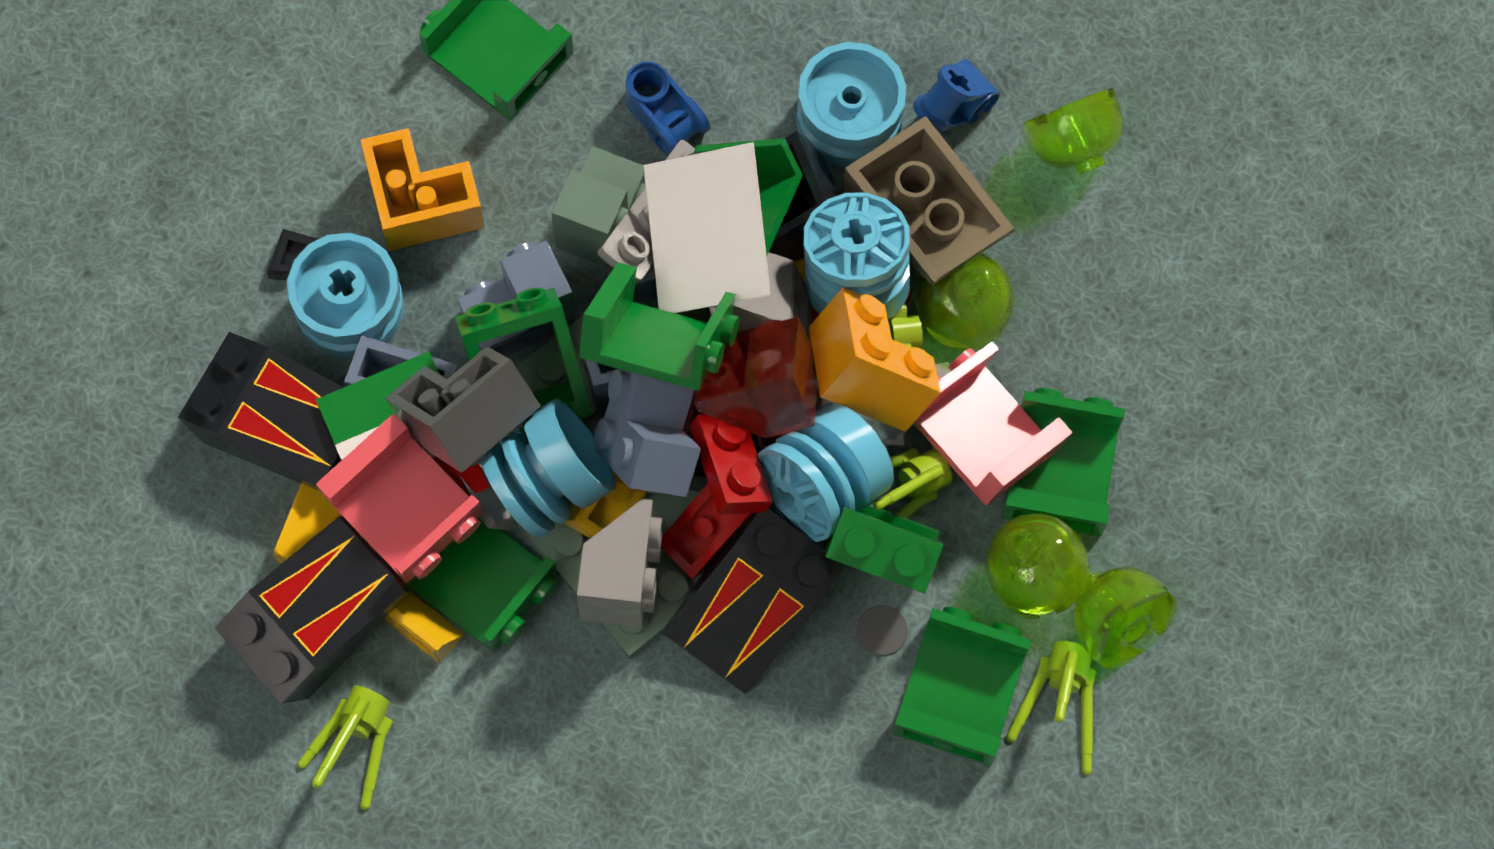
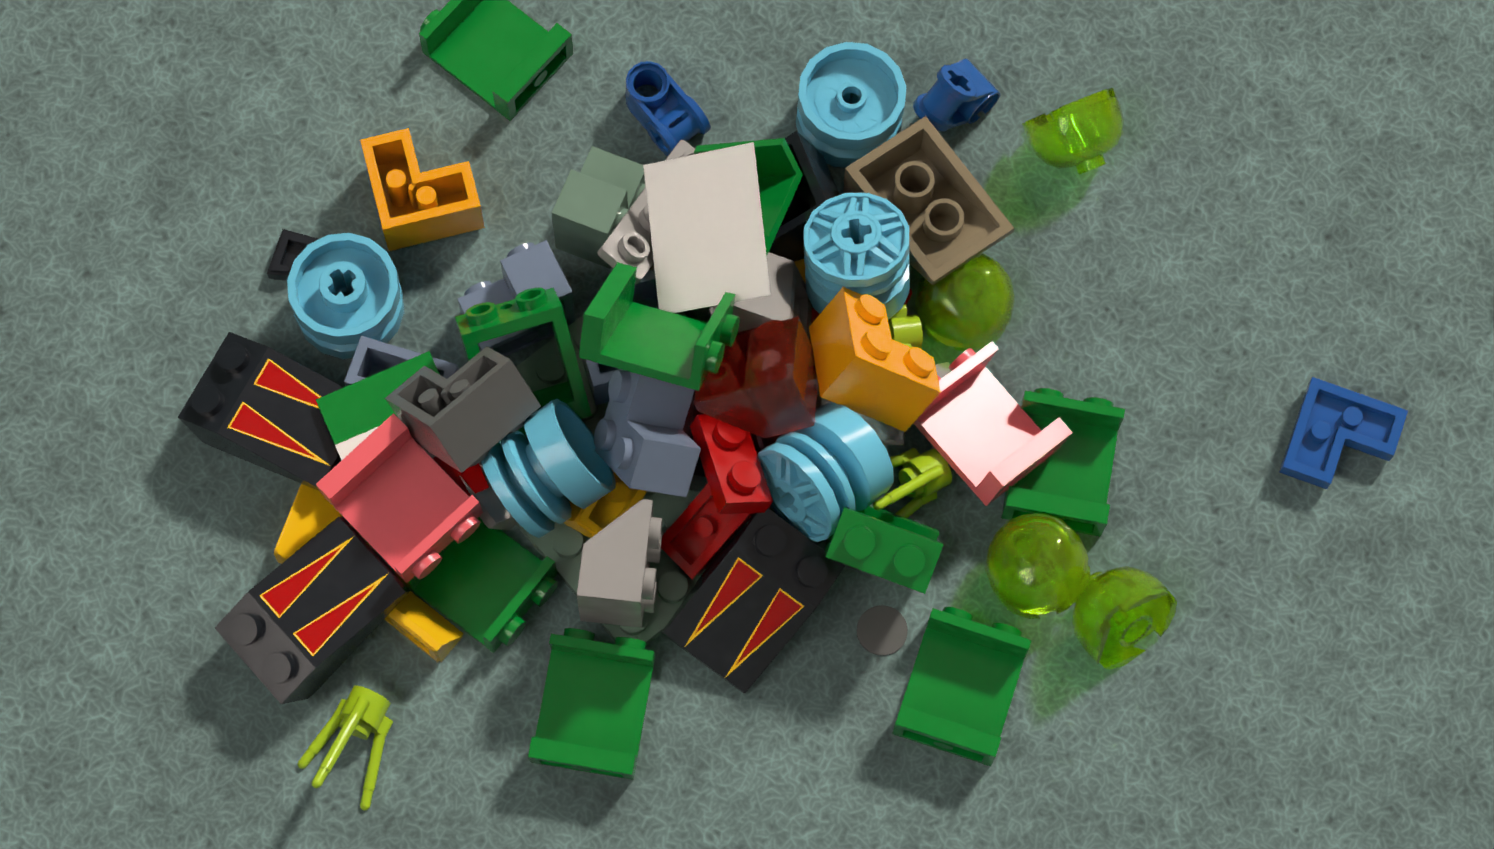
lime plant [1006,641,1096,775] -> none
none -> green panel [528,628,655,780]
none -> blue plate [1279,377,1408,489]

